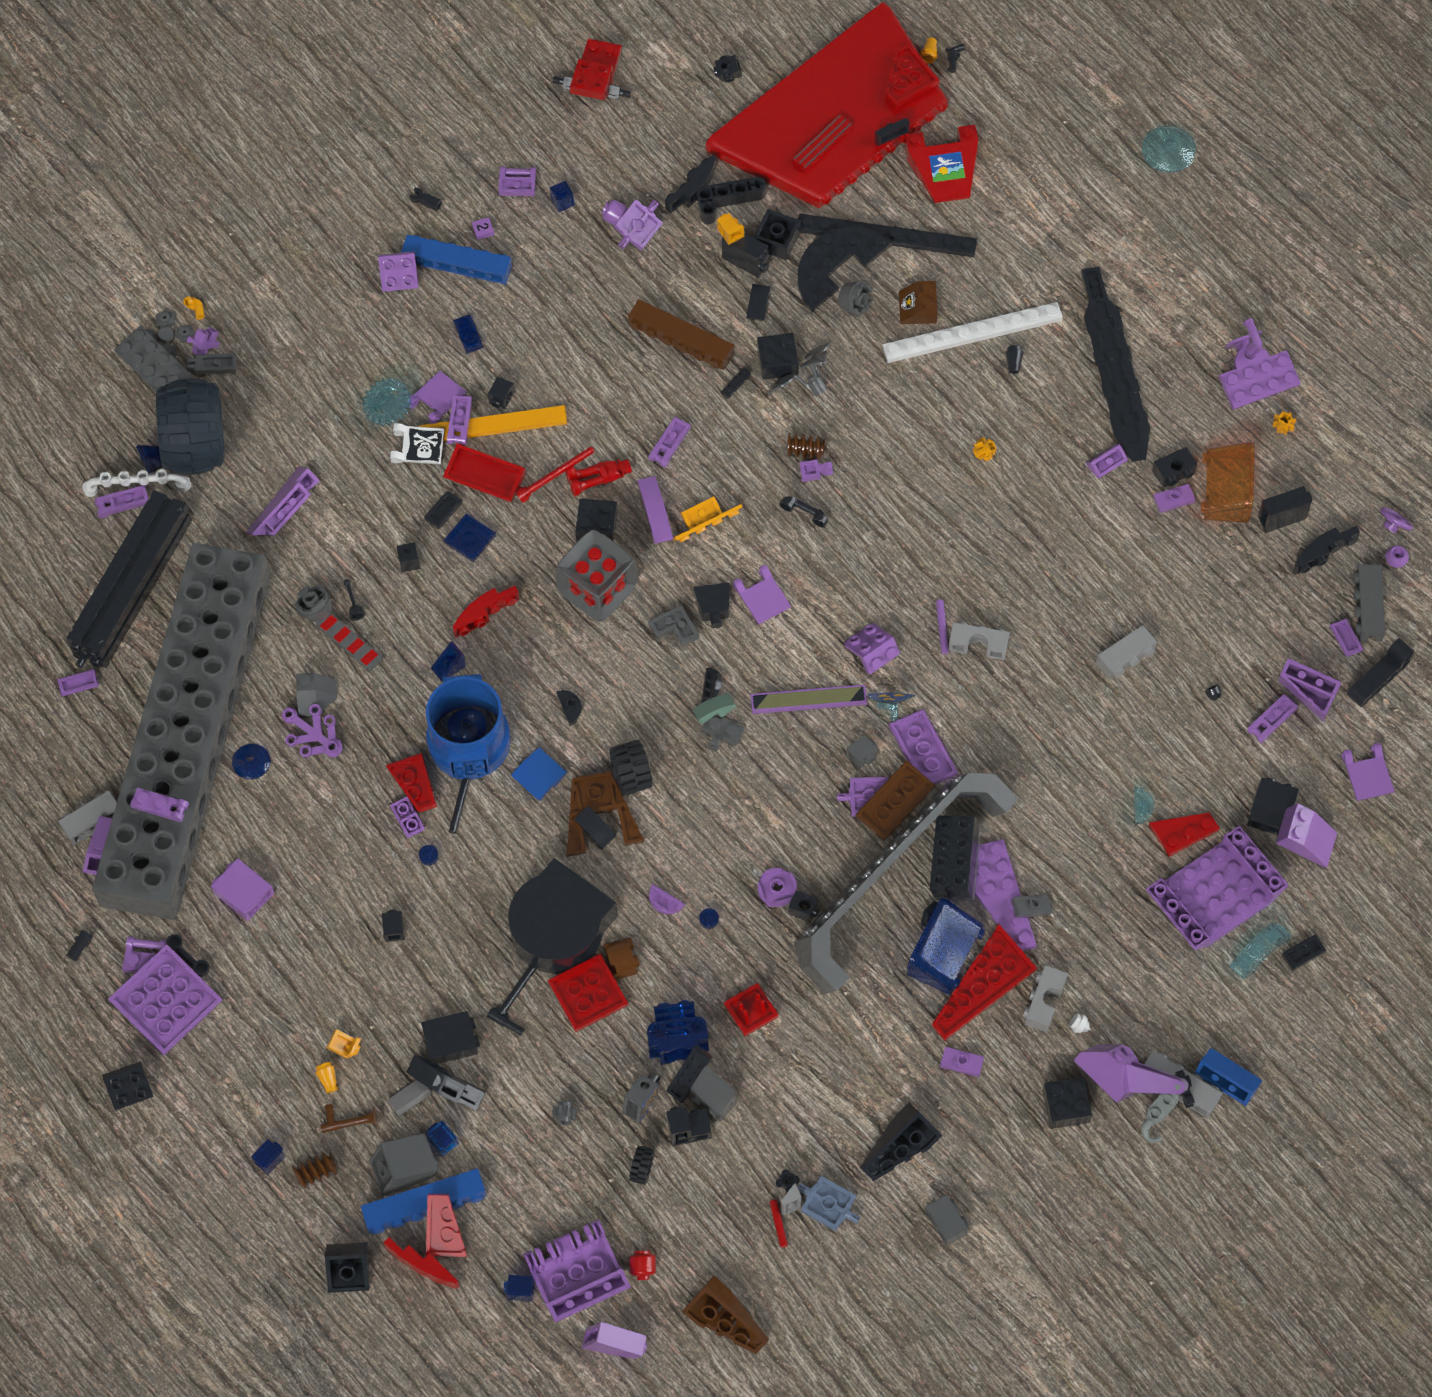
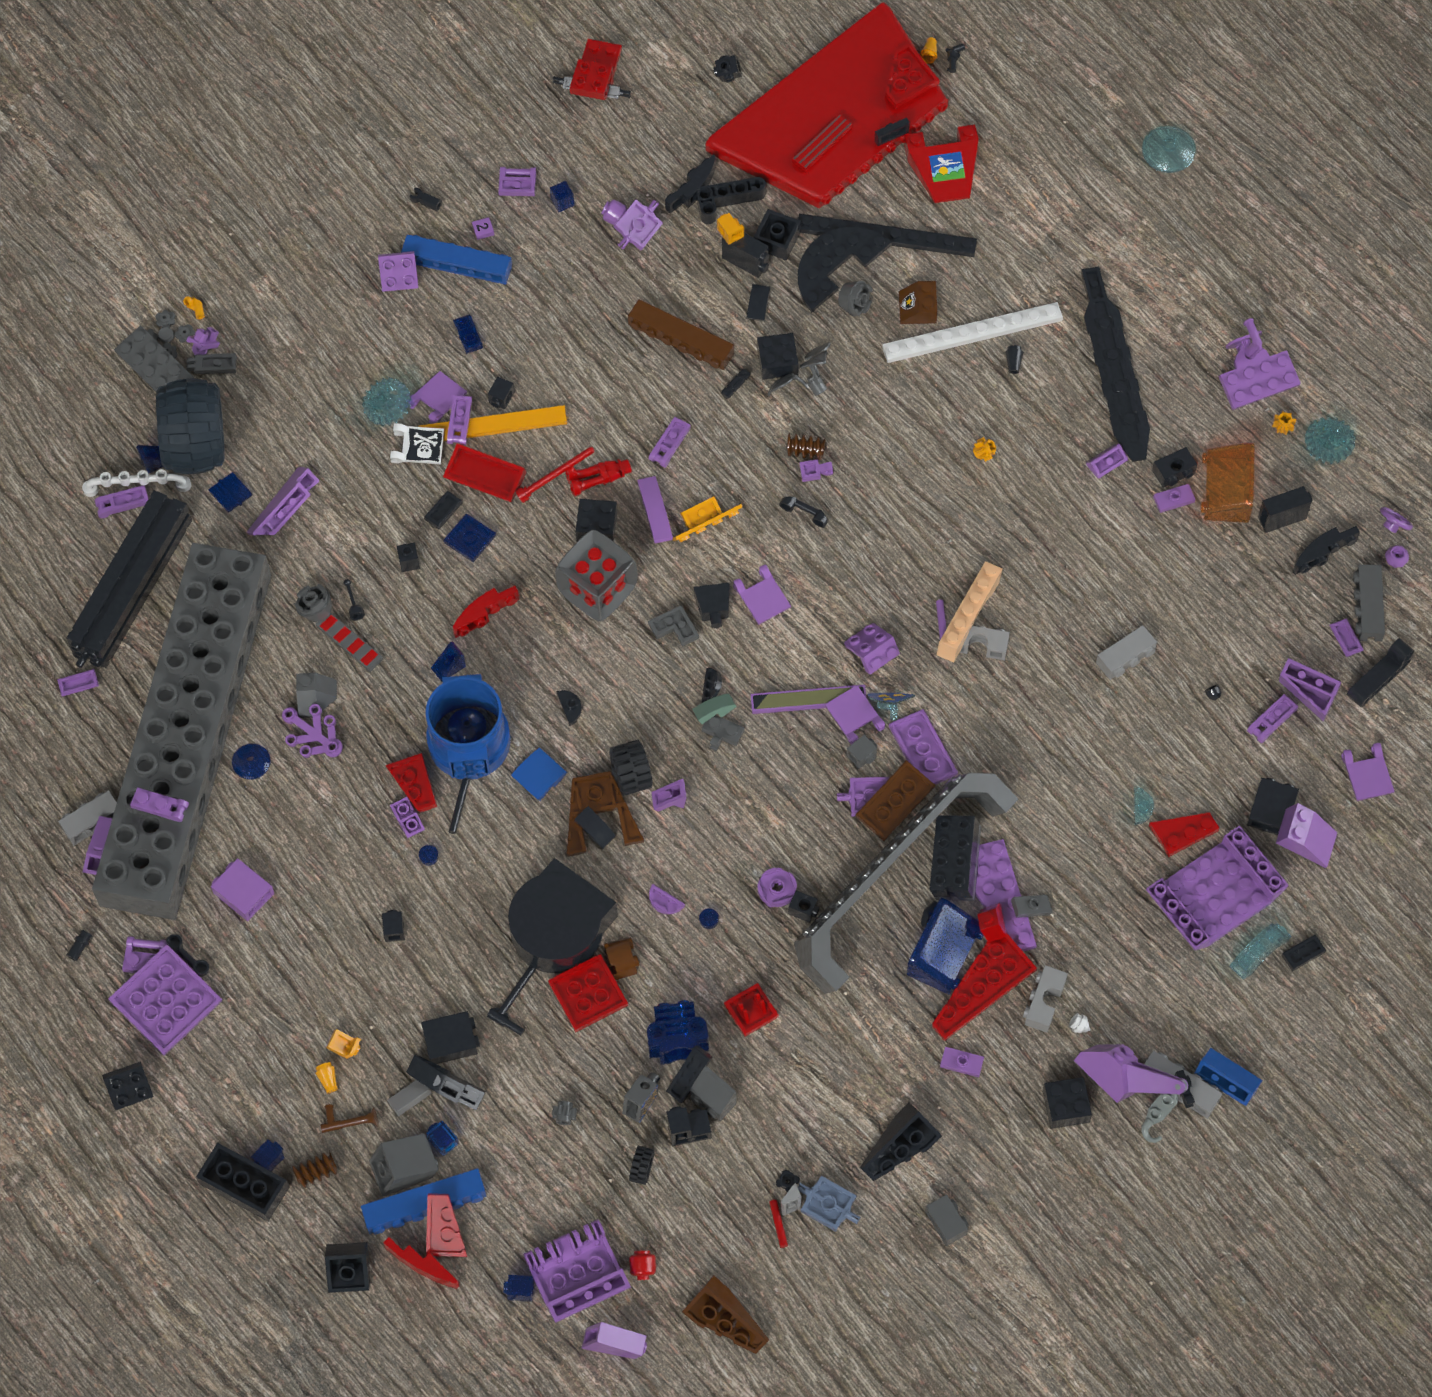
none -> black brick [196,1142,290,1222]
none -> clear blue piece [208,472,253,513]
none -> medium lavender slope [651,779,686,812]
none -> medium lavender flag [825,685,885,744]
none -> light nougat arch [937,561,1002,663]
none -> red slope [977,903,1007,942]
none -> clear light blue gear [1305,416,1356,465]

